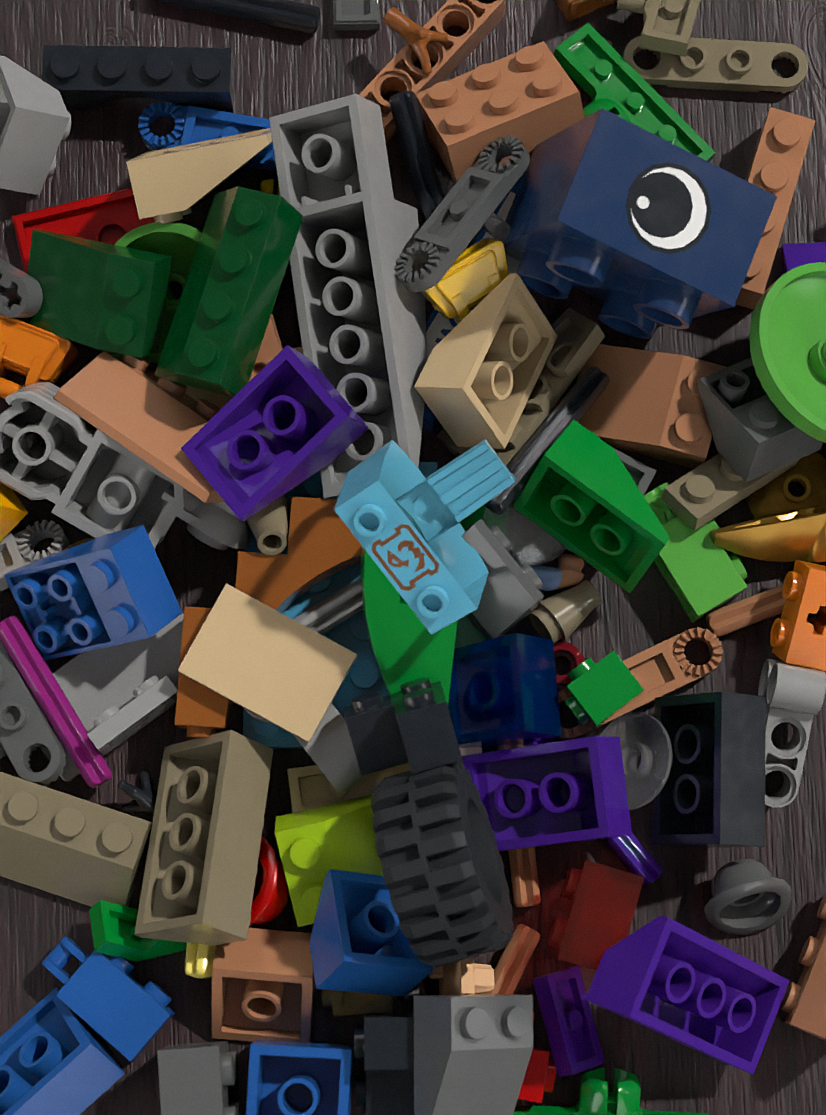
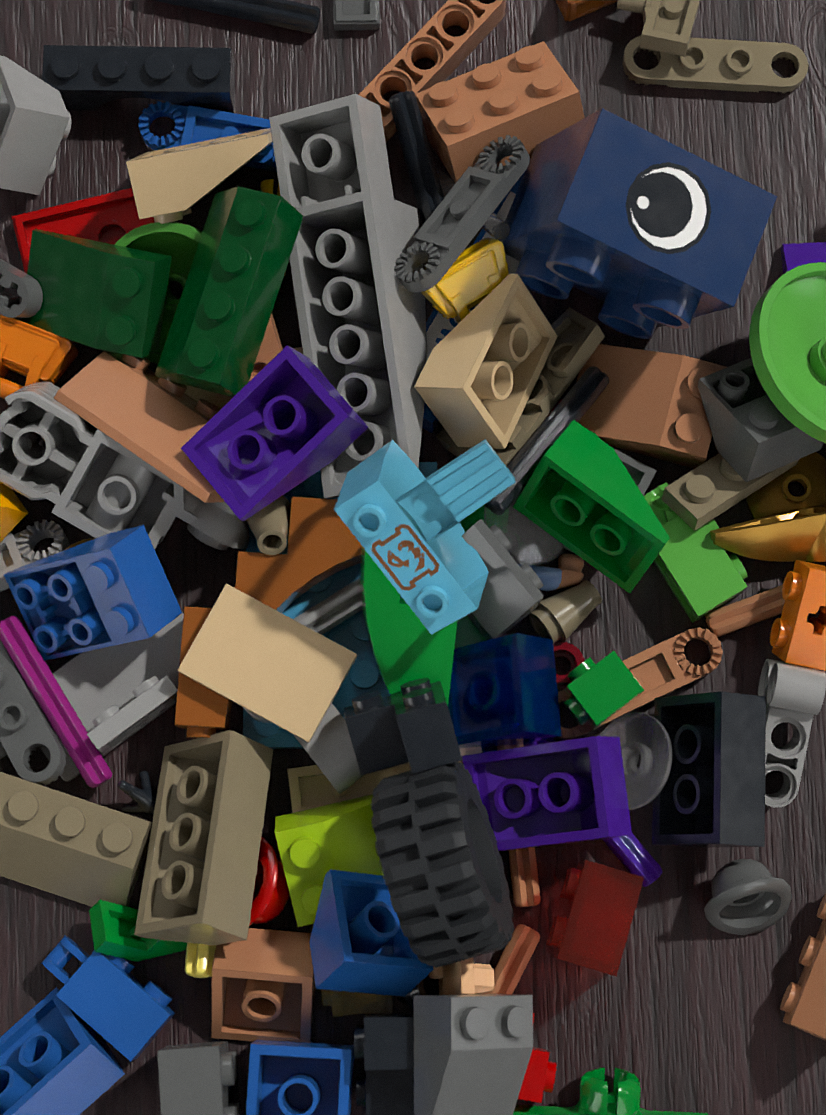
dark orange bar [383,7,448,75] -> none
dark purple plate [533,966,605,1077] -> none
green plate [553,23,716,162] -> none
dark purple slope [585,915,790,1074] -> none
nougat brick [735,107,816,310] -> none

